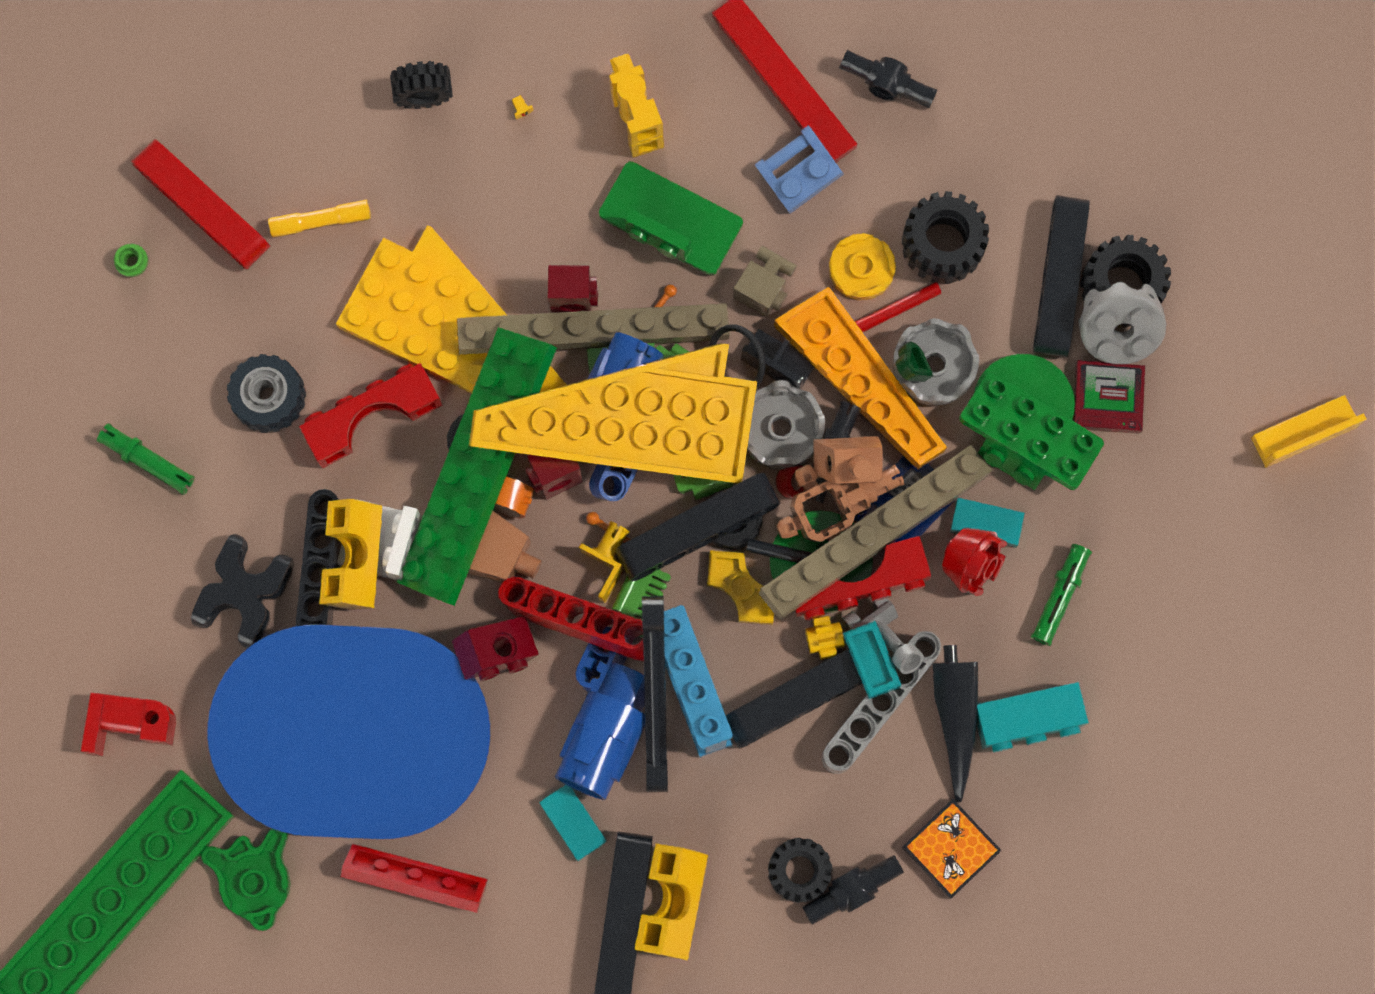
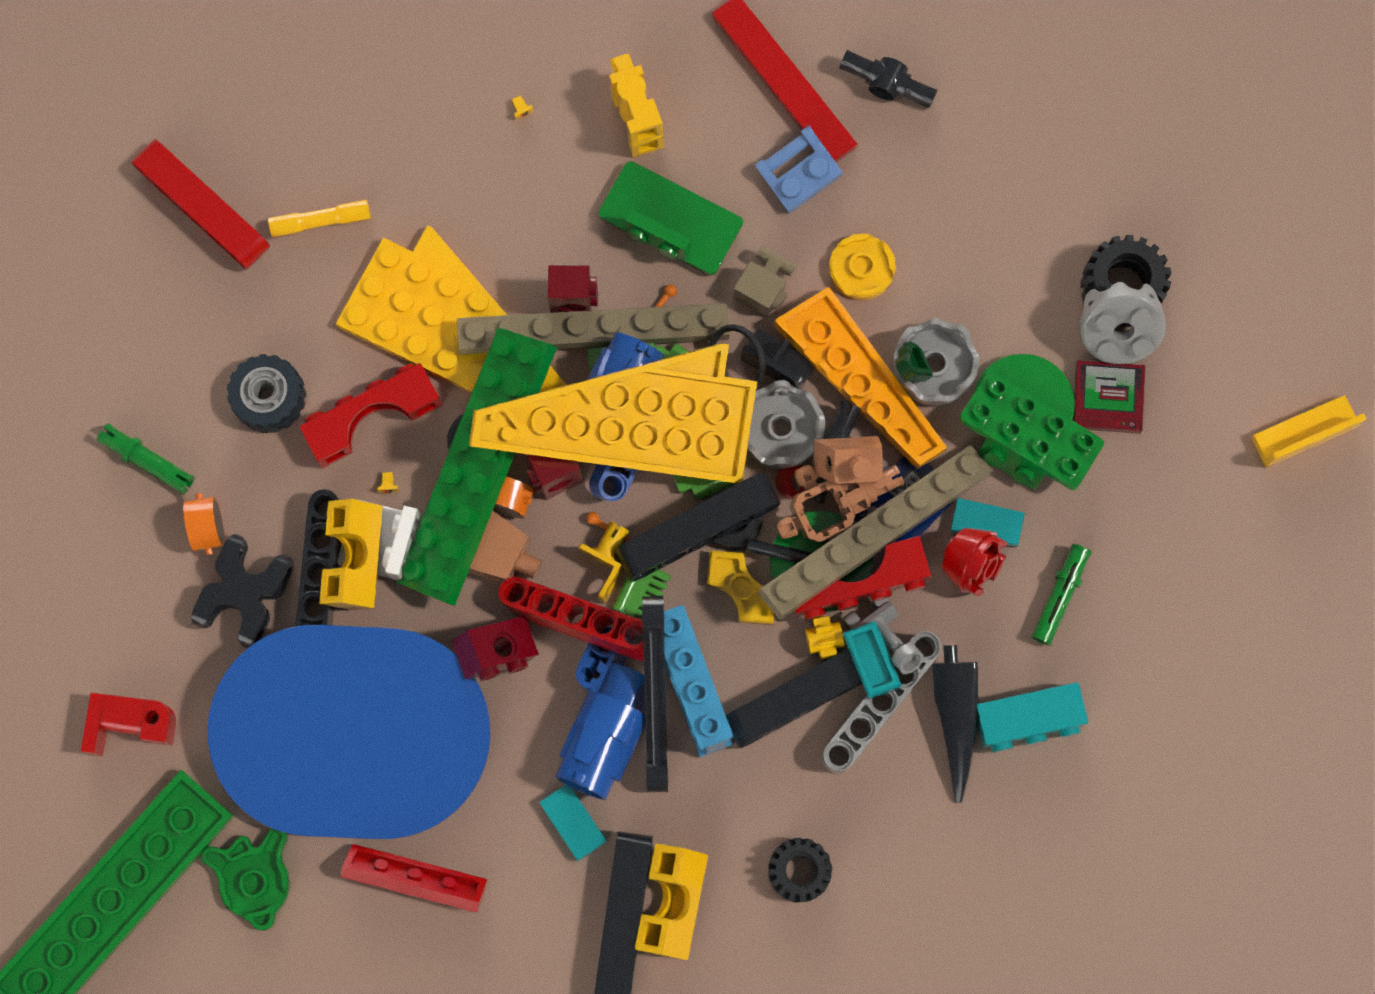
bright green plate [114,244,148,277] -> none
black tyre [390,61,453,109] -> none
black pin [802,855,905,925] -> none
red bar [855,282,942,333] -> none
black tyre [901,191,989,284] -> none
tile [902,799,1002,899] -> none
black beam [1033,195,1090,357] -> none
none -> orange piece [183,493,225,555]
none -> yellow piece [377,472,399,494]

